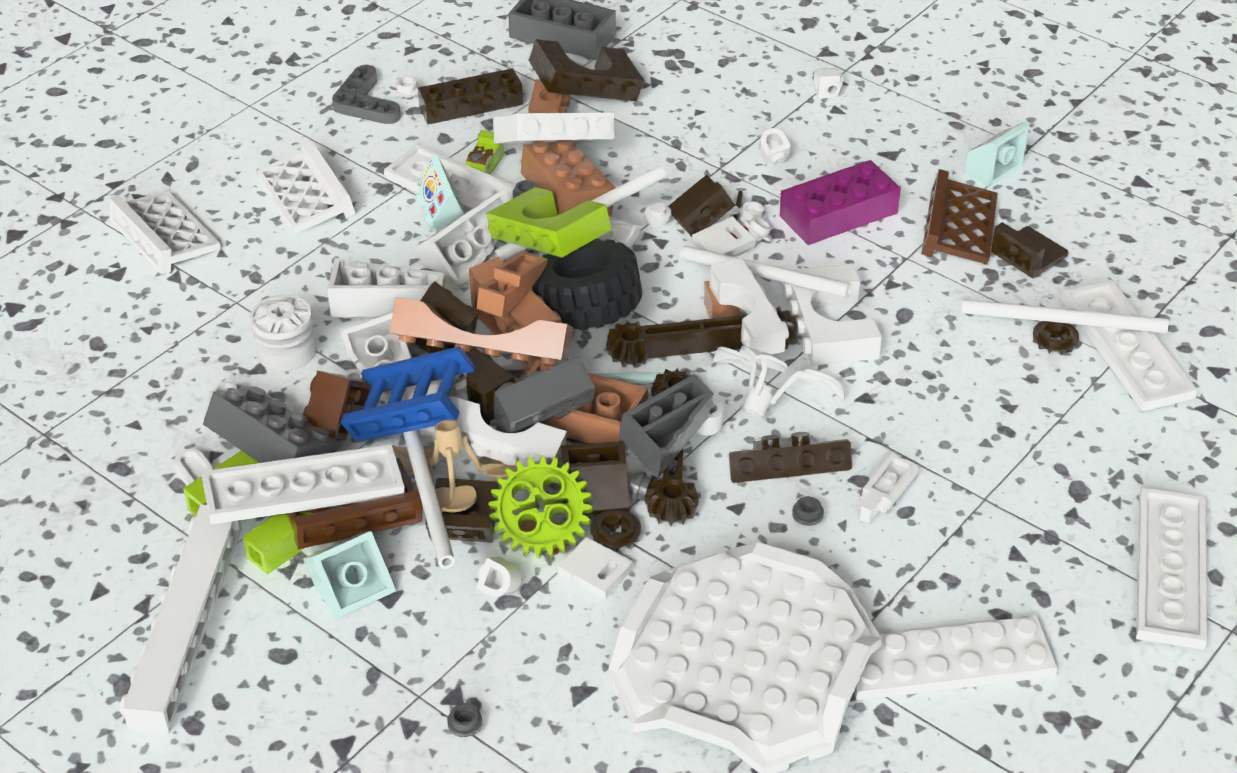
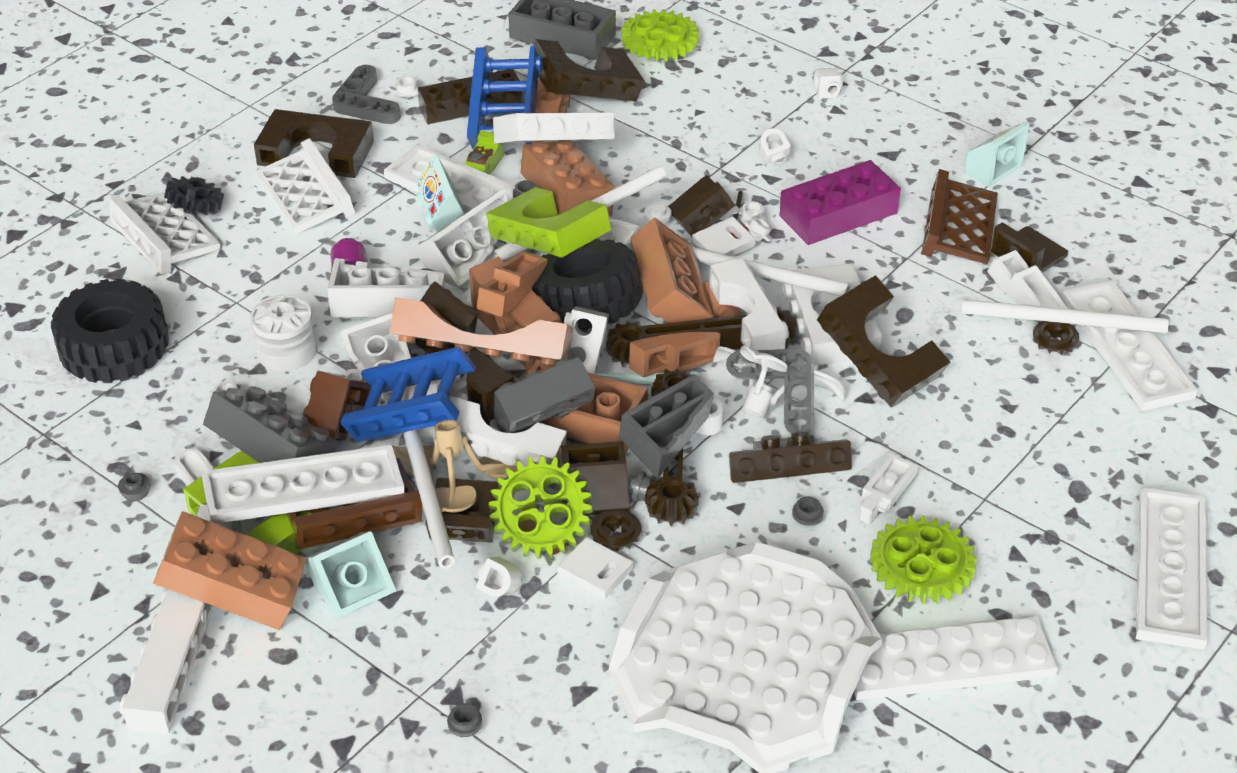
none -> black tyre [51,279,169,383]
none -> dark grey plate [118,473,150,501]
none -> nougat brick [153,511,307,630]
none -> black gear [164,176,224,215]
none -> dark brown arch [254,109,374,178]
none -> magenta head [330,238,368,268]
none -> blue fence [466,46,543,149]
none -> white brick [564,306,609,374]
none -> lime gear [622,9,699,62]
none -> nougat slope [629,332,720,378]
none -> nougat brick [631,217,713,323]
none -> dark grey beam [726,349,814,434]
none -> dark brown arch [817,275,951,408]
none -> lime gear [870,515,977,604]
none -> white slope [987,250,1068,309]

